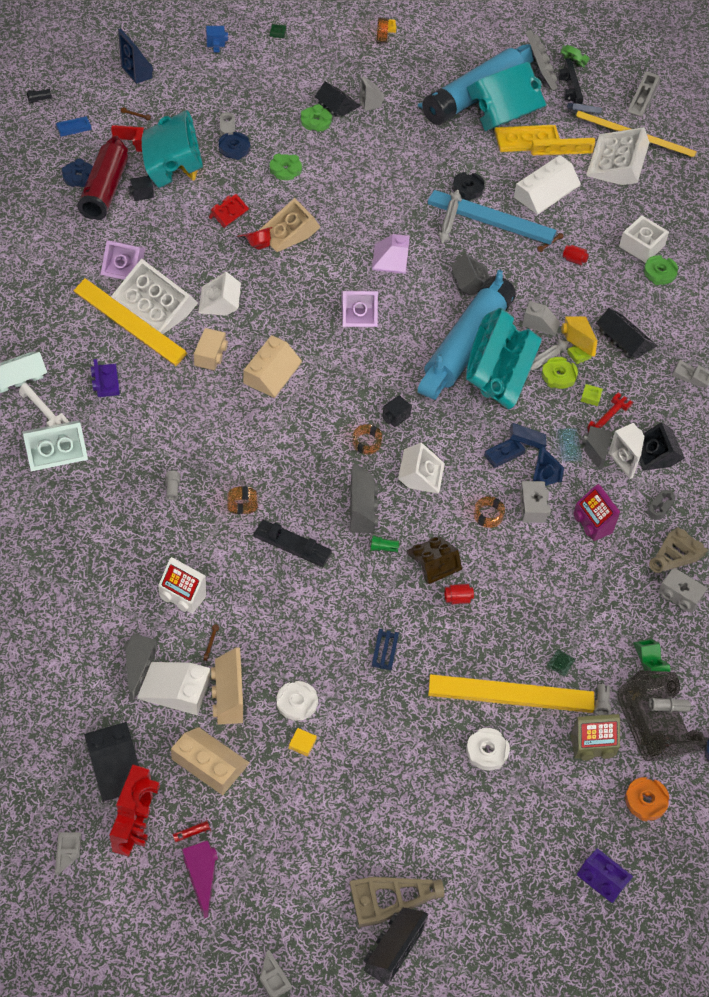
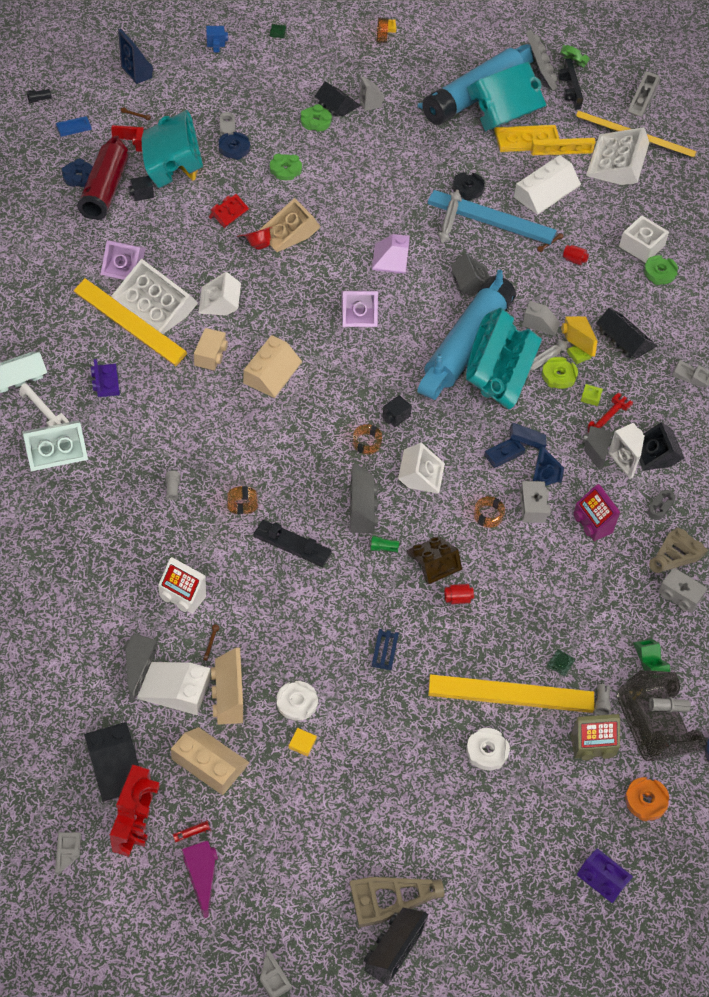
clear light blue plate [558,428,582,461] -> none
tile [567,102,602,114] -> none

